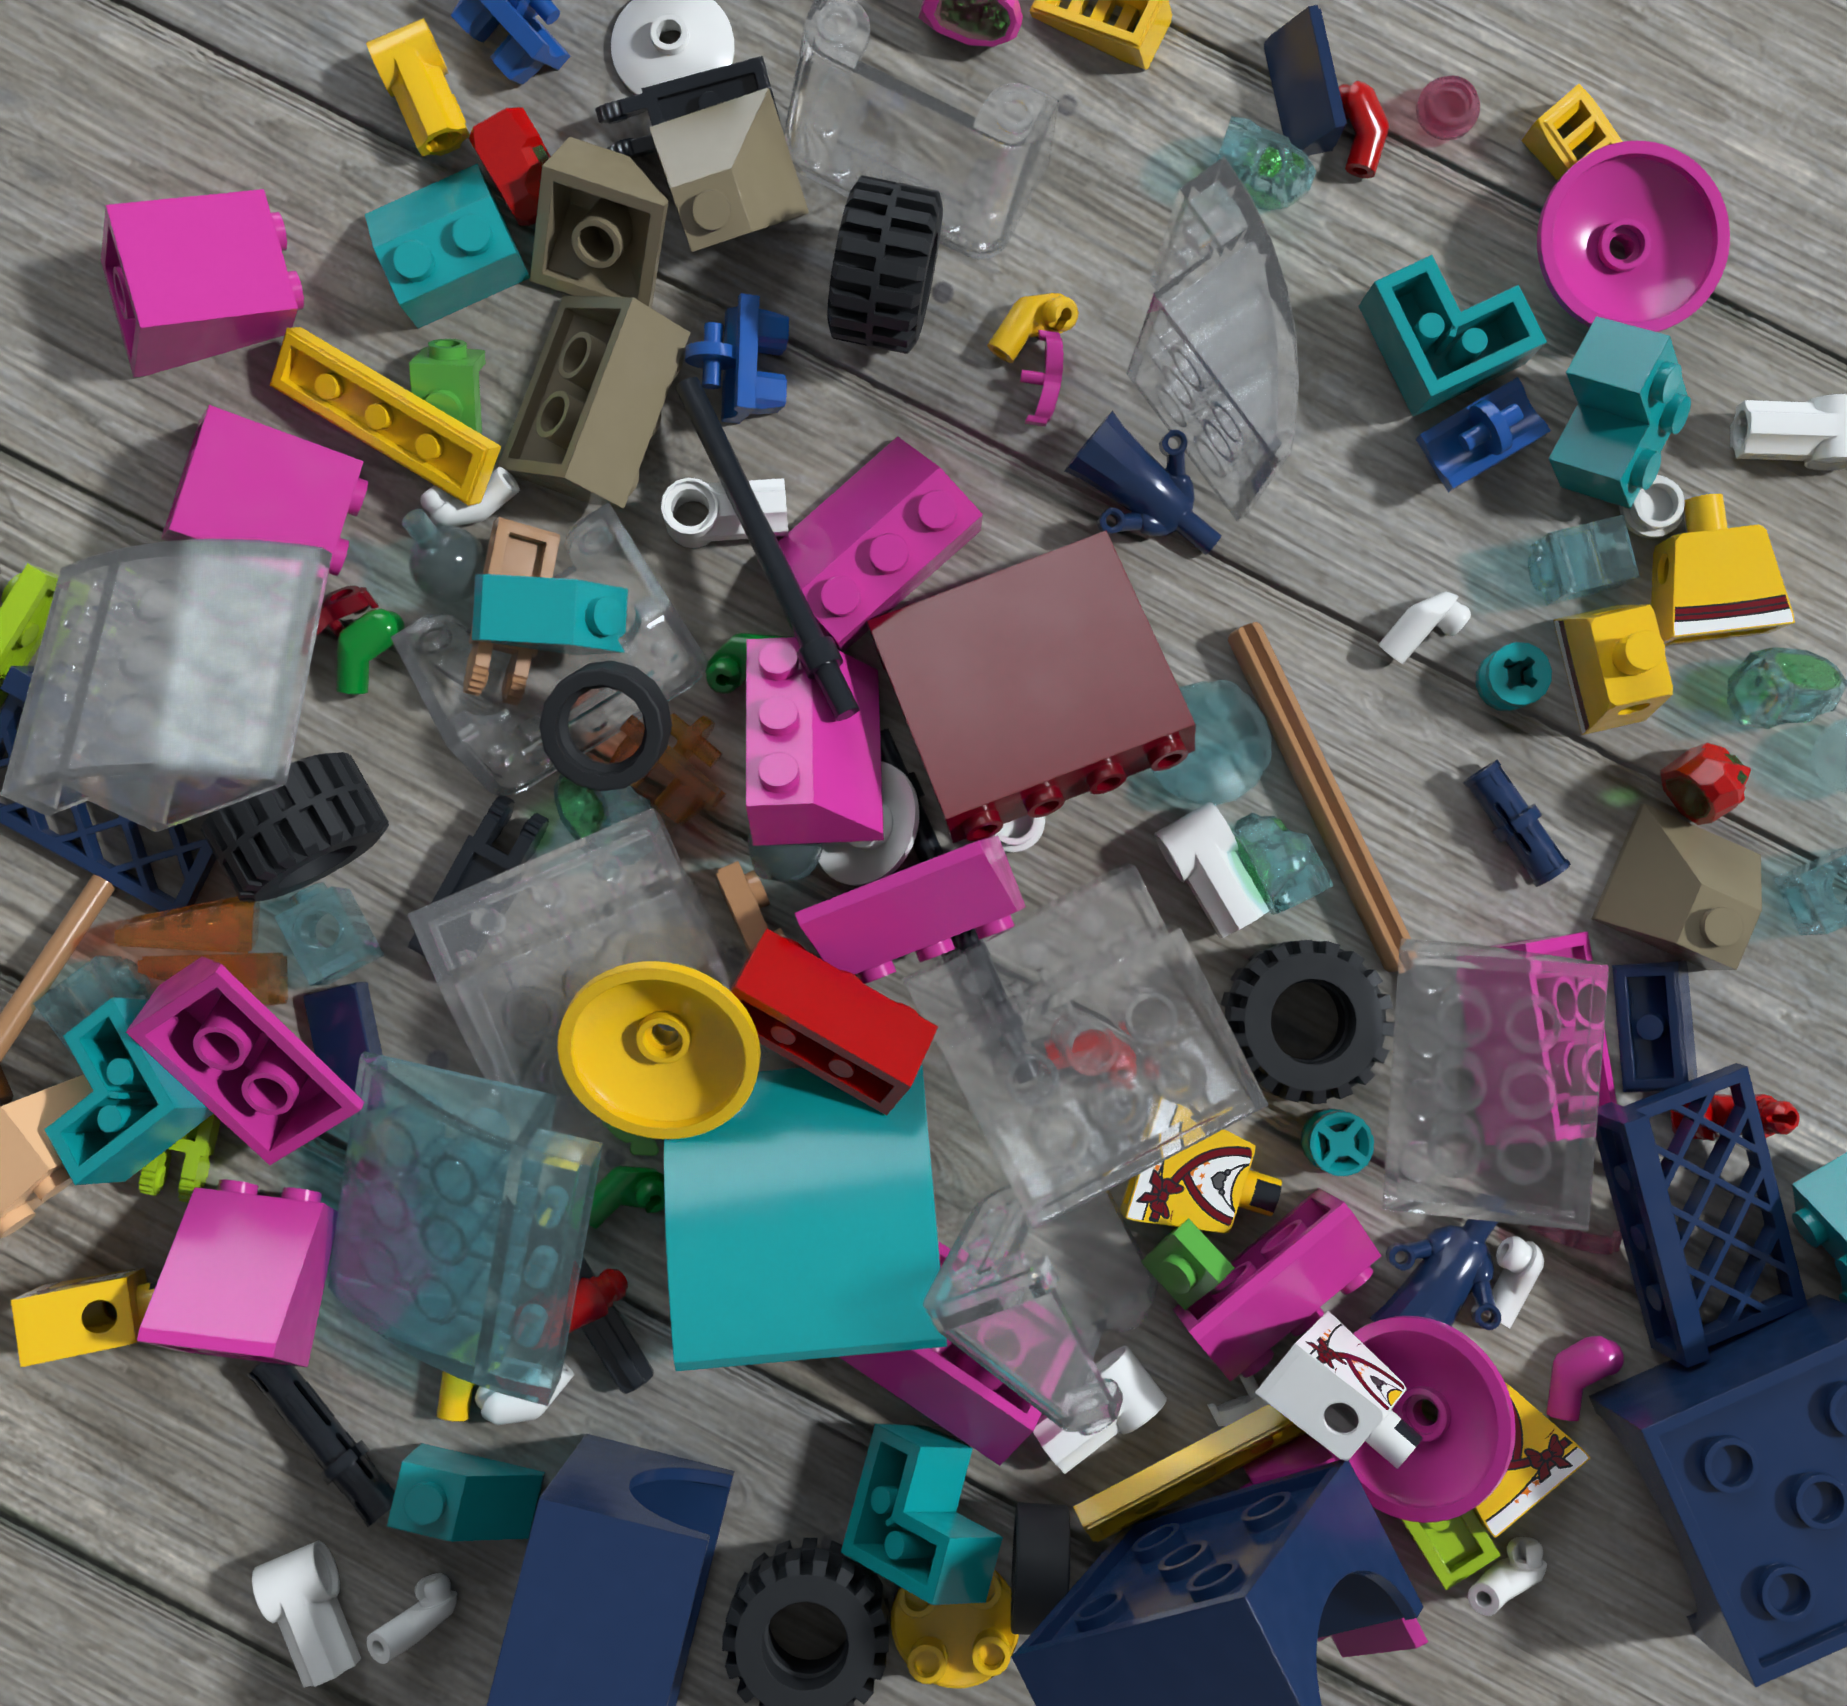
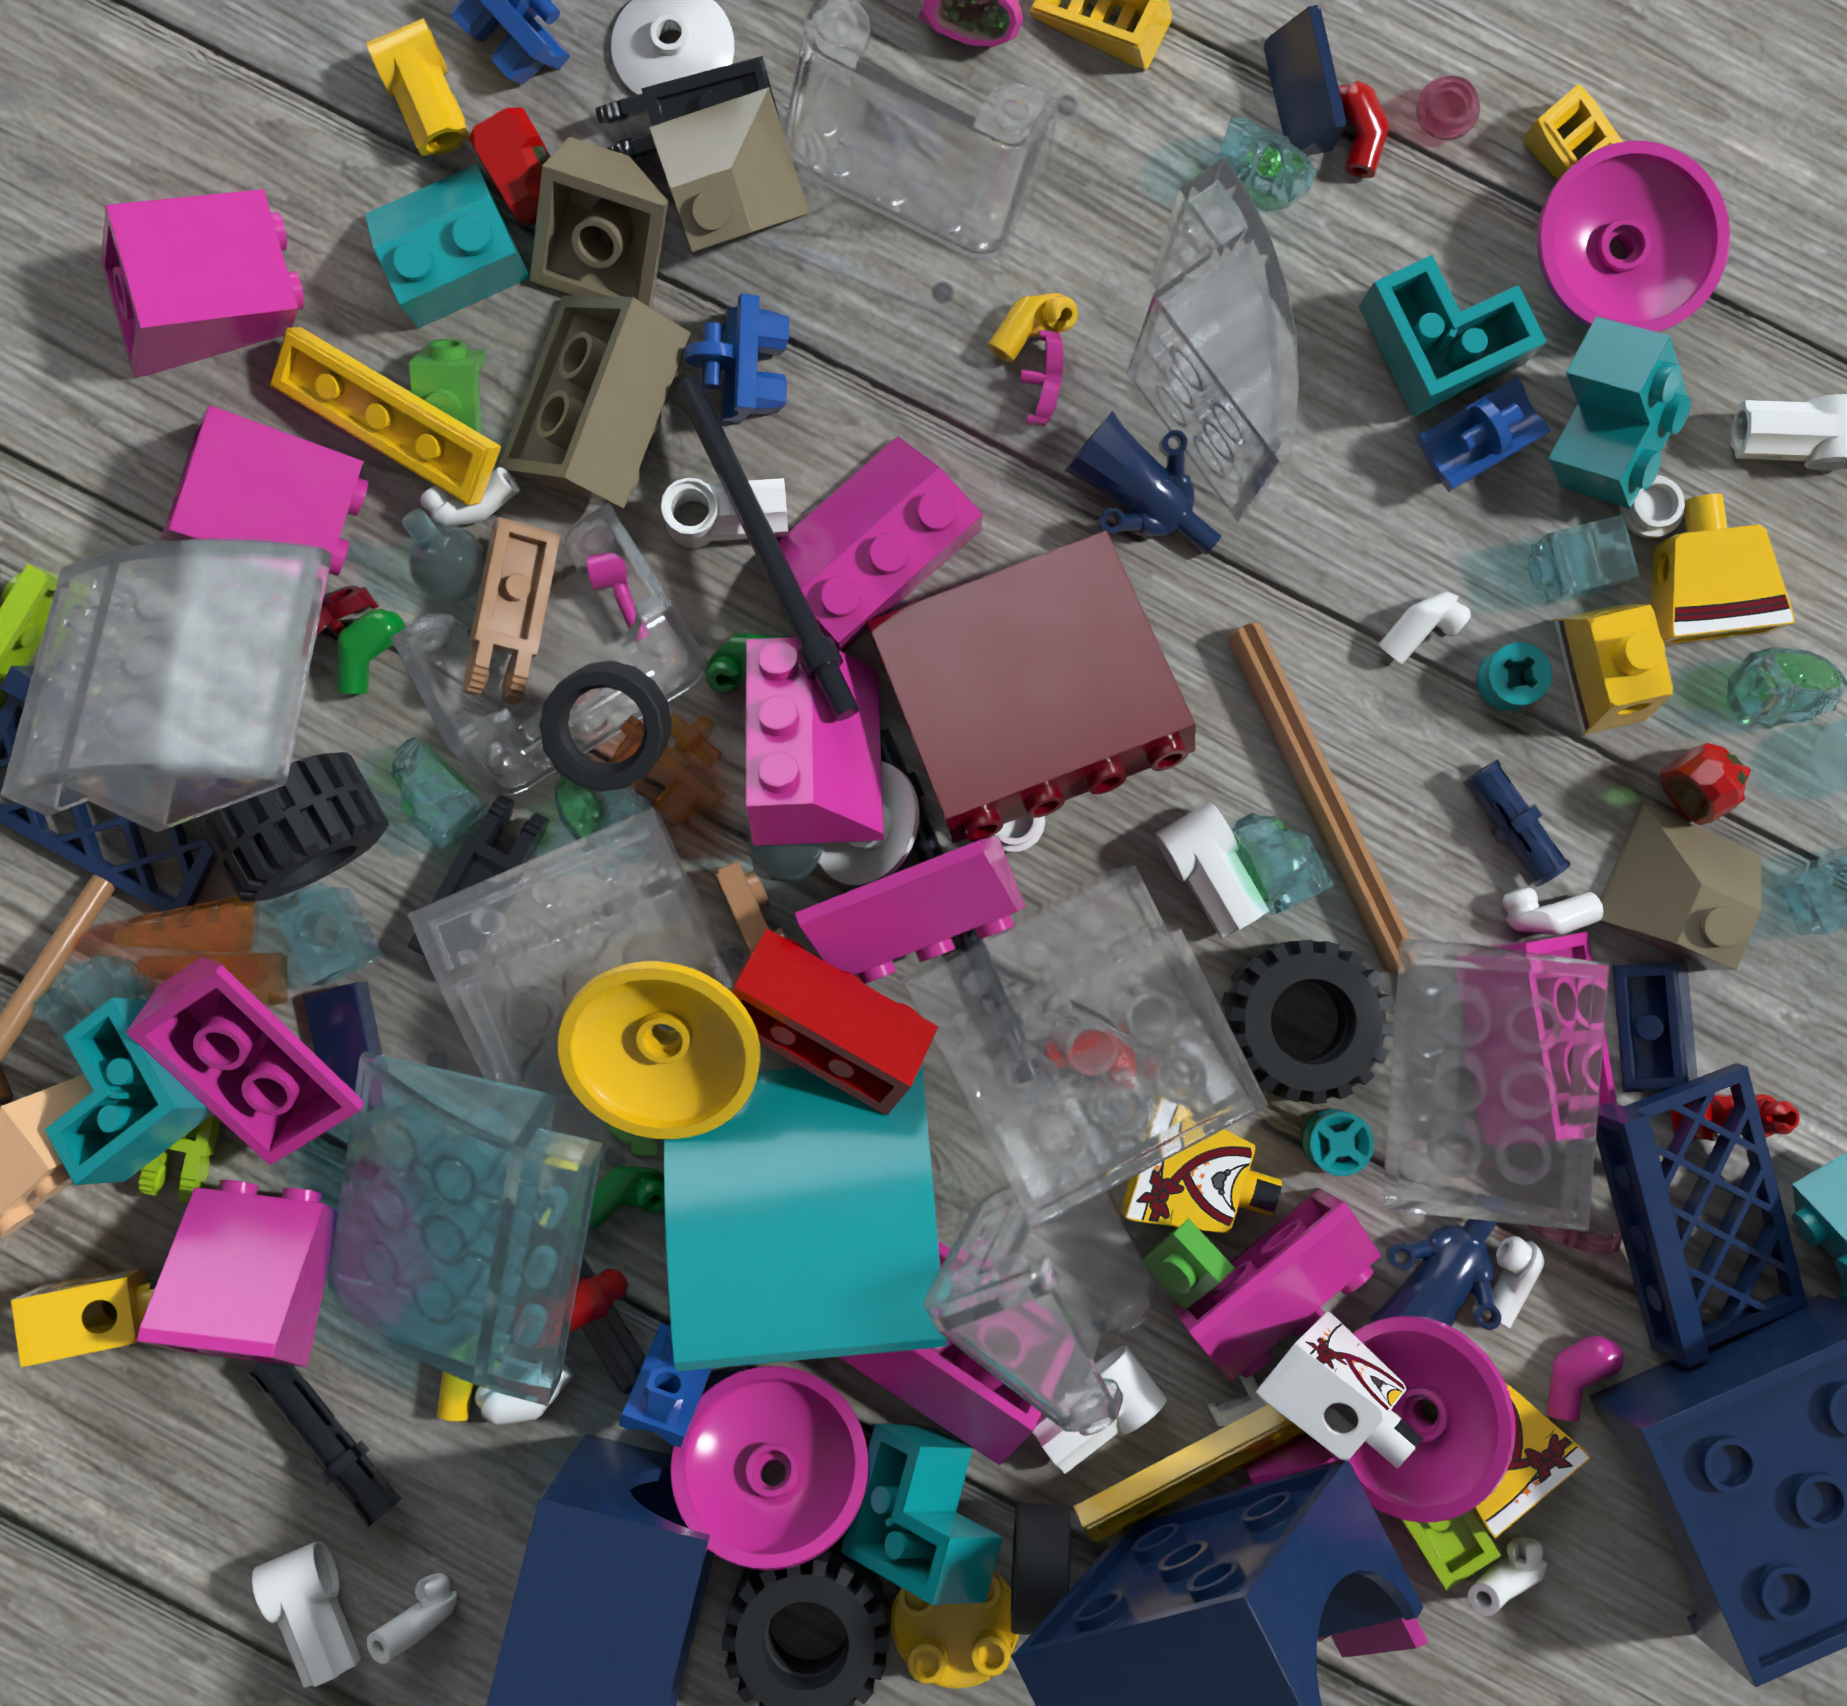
teal slope [387,1443,545,1542] -> none
teal slope [472,574,628,655] -> none
black tyre [827,175,943,354] -> none
clear light blue dish [1150,680,1272,805] -> none
none -> clear light blue rock [391,737,488,849]
none -> dark pink hand [587,552,647,638]
none -> blue hips [619,1323,712,1448]
none -> dark pink dish [671,1366,869,1571]
none -> white arm [1502,887,1604,935]

